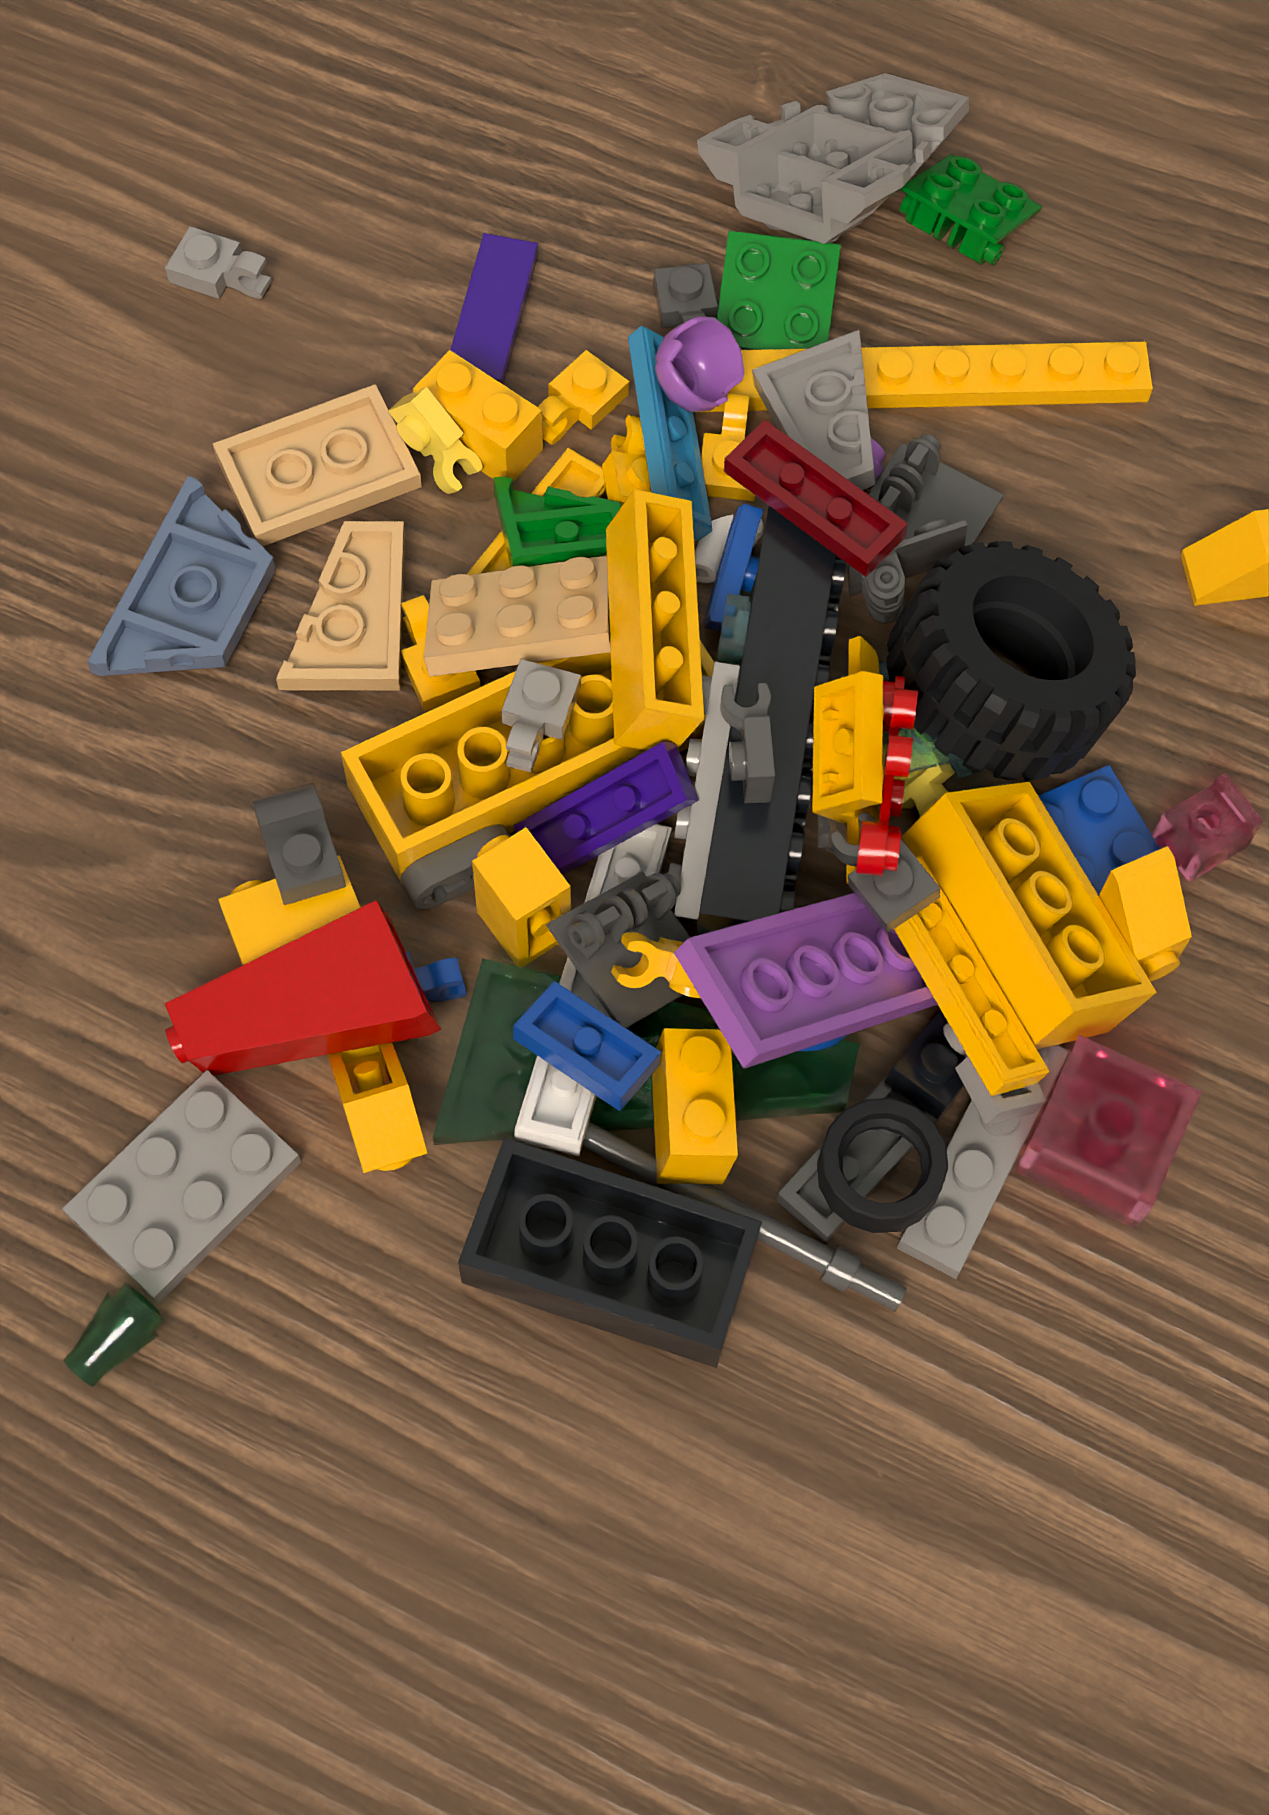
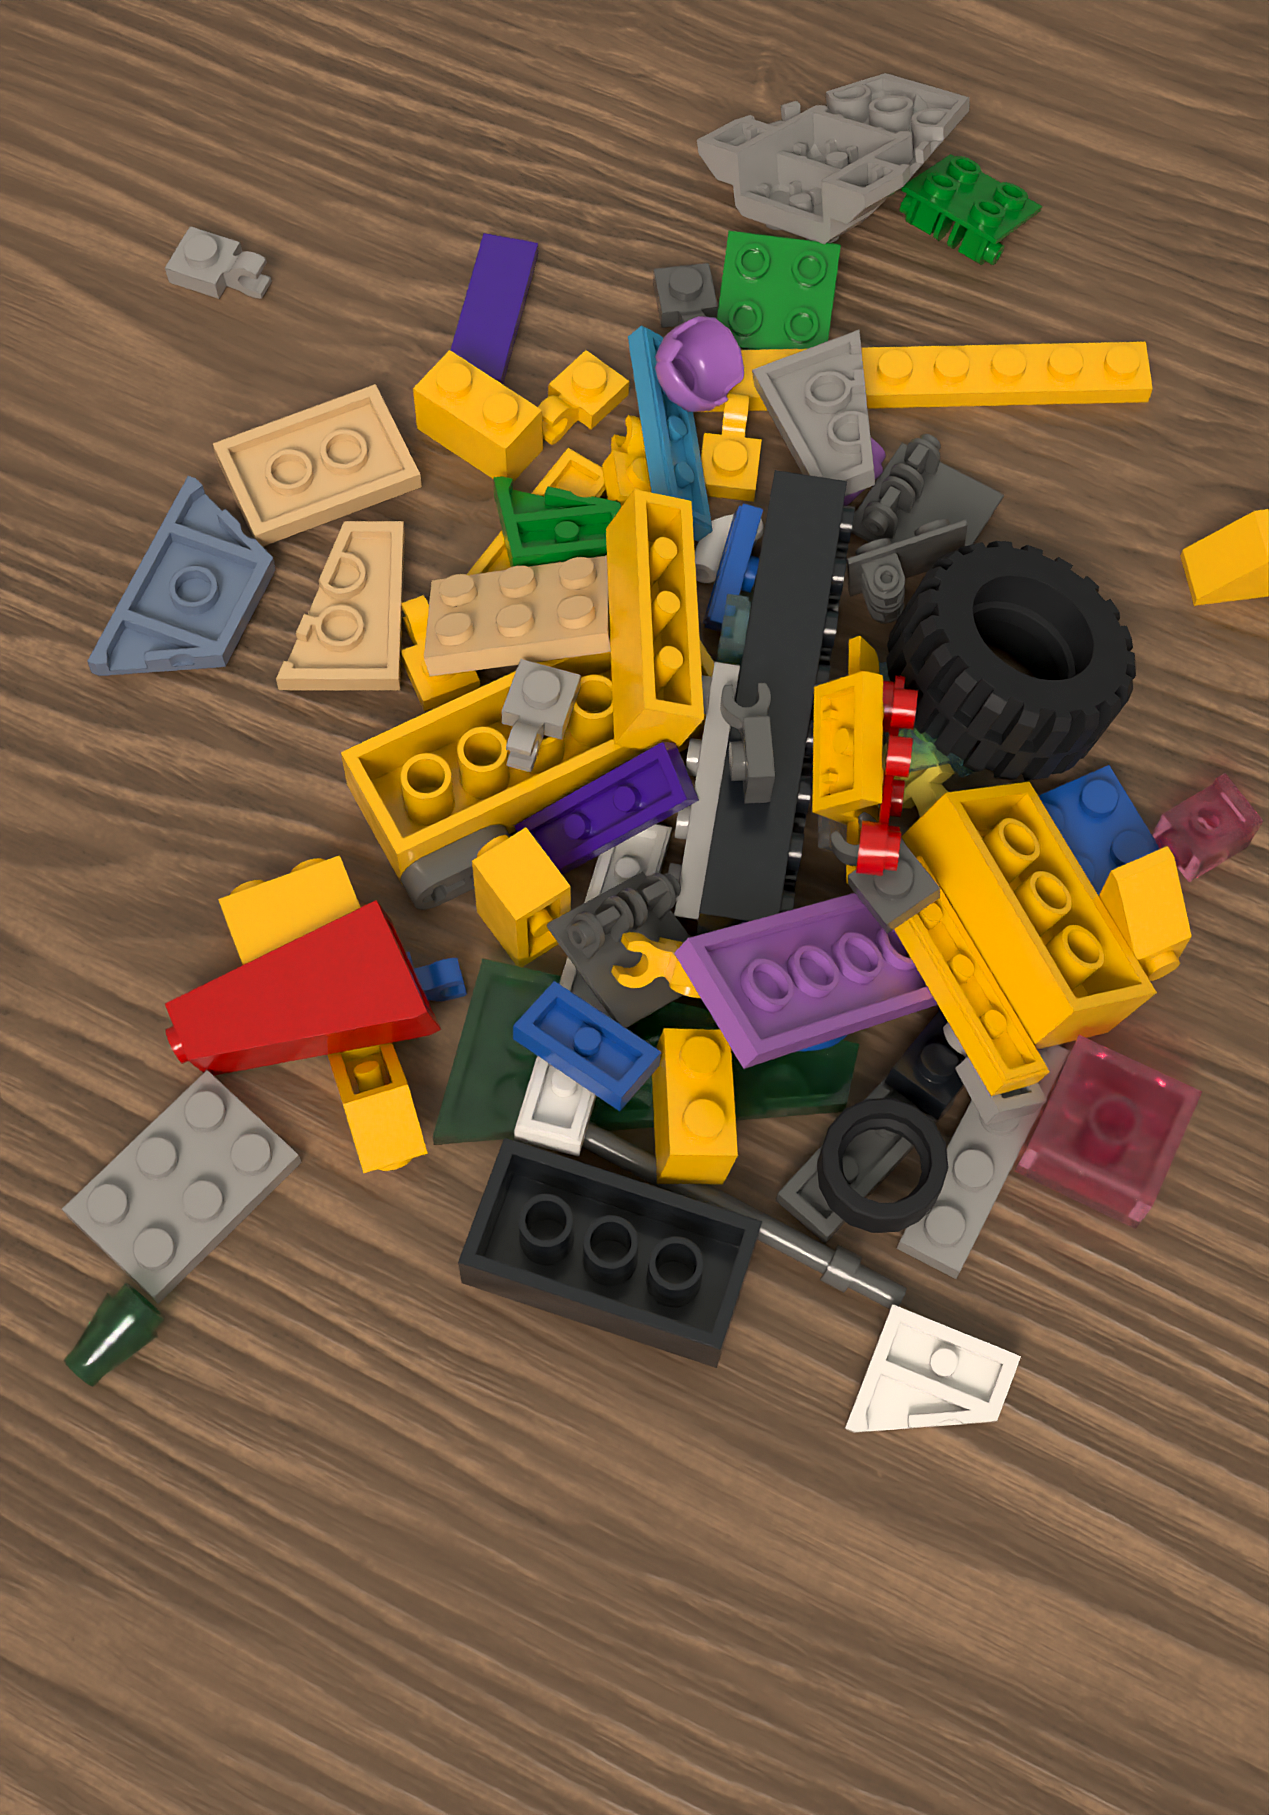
dark grey brick [252,783,346,905] -> none
light yellow plate [388,387,483,494] -> none
dark red plate [724,419,908,577] -> none
none -> white wing [844,1305,1021,1433]

